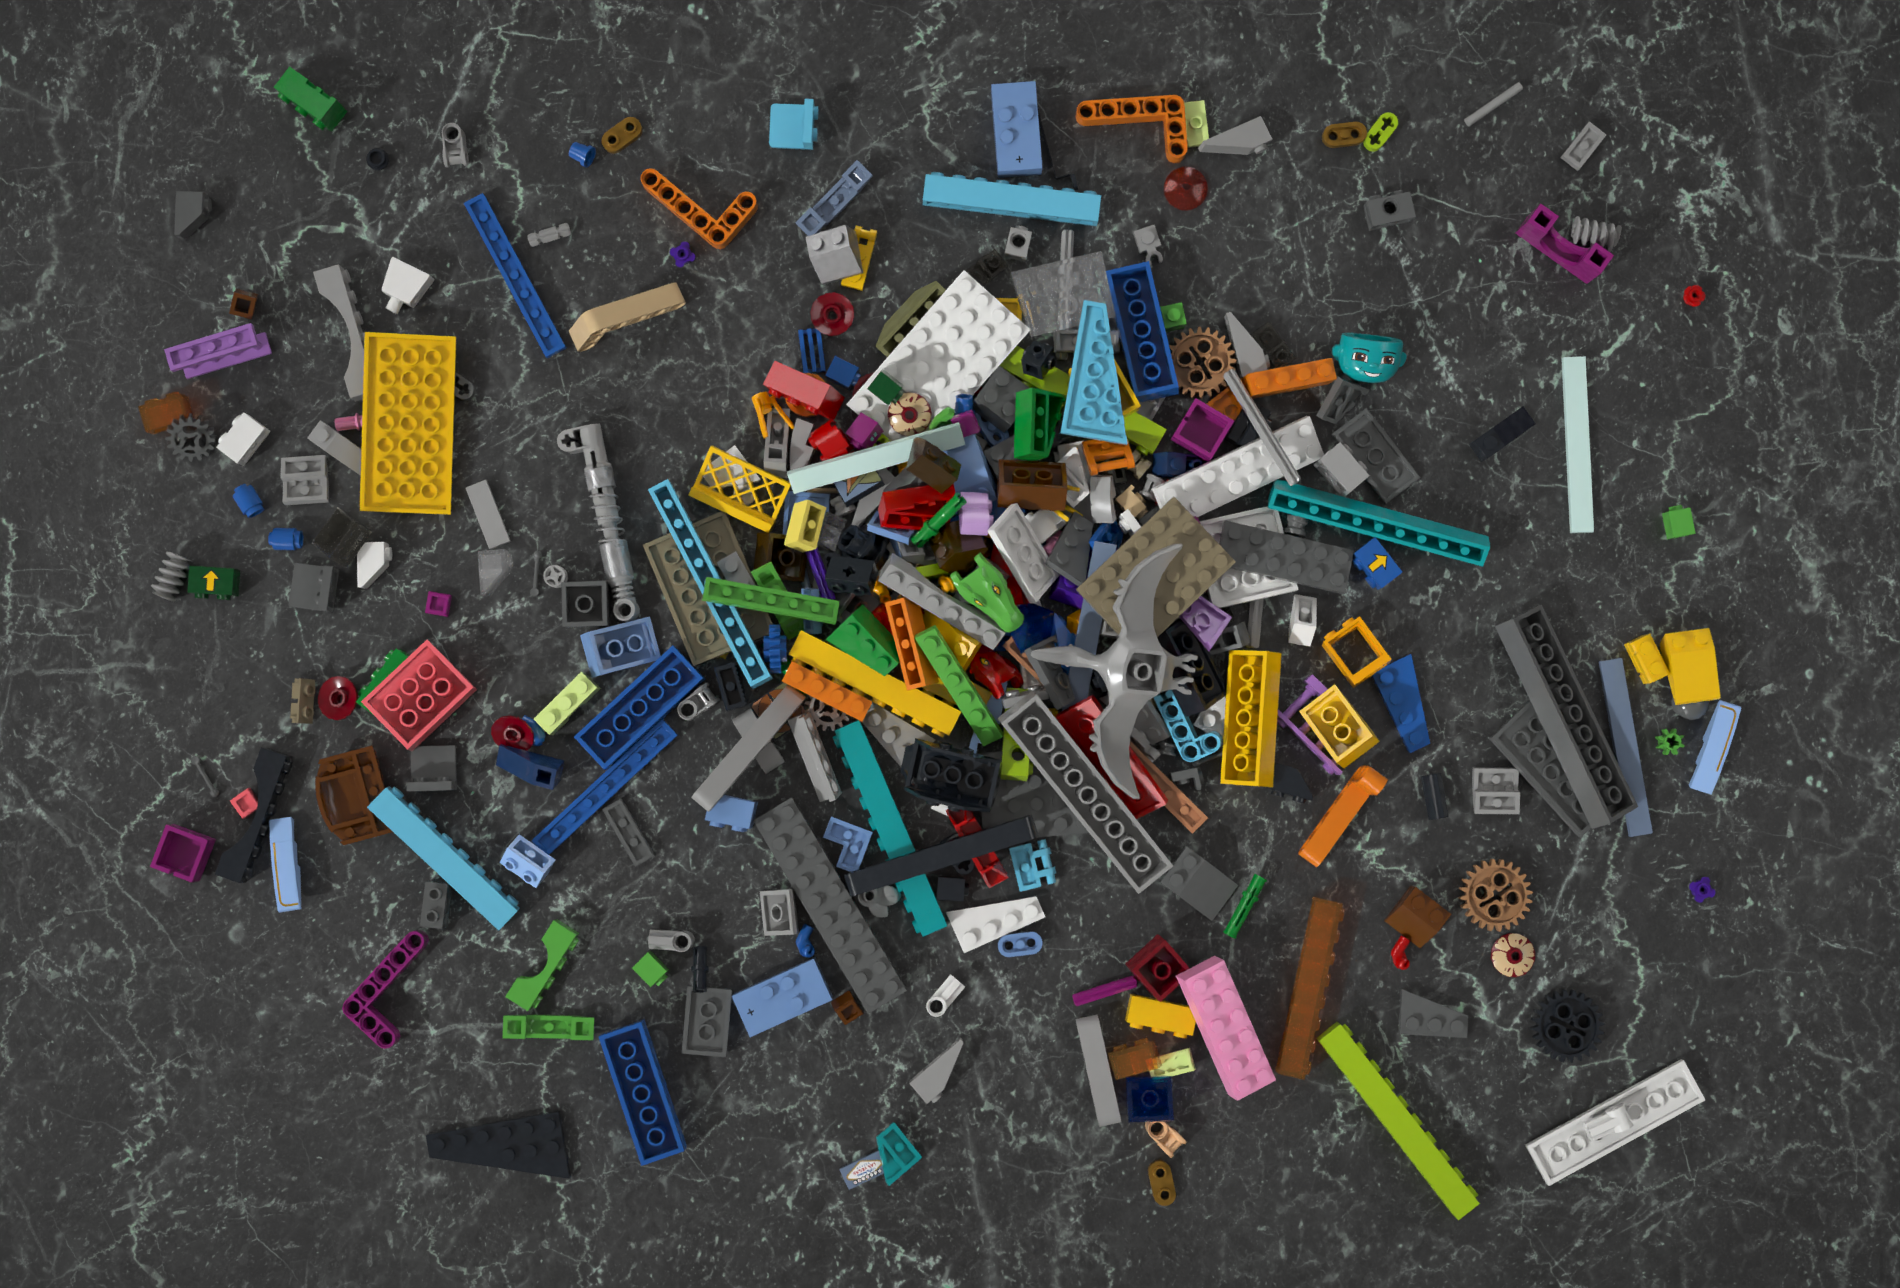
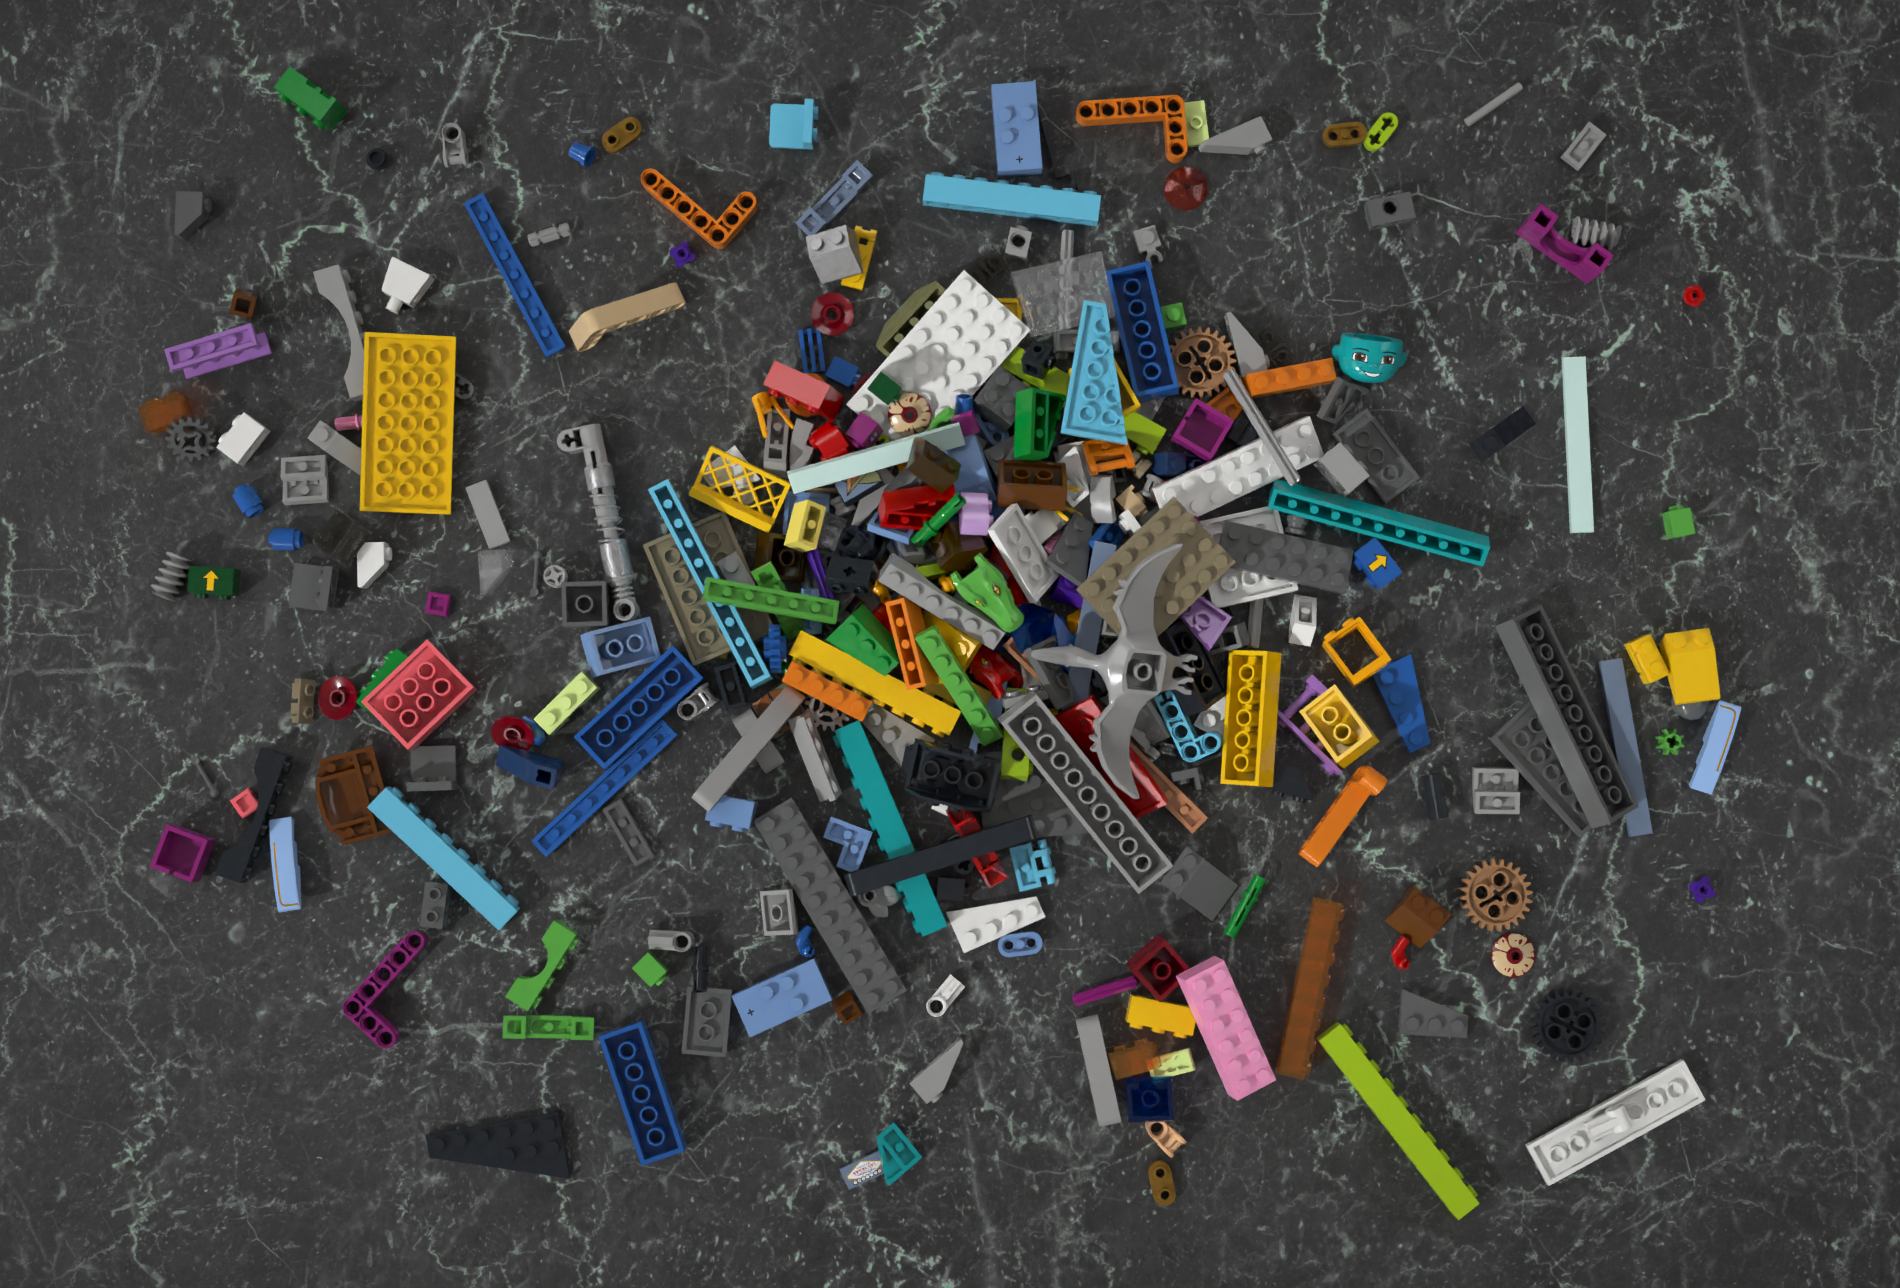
light blue brick [500,834,555,888] -> none

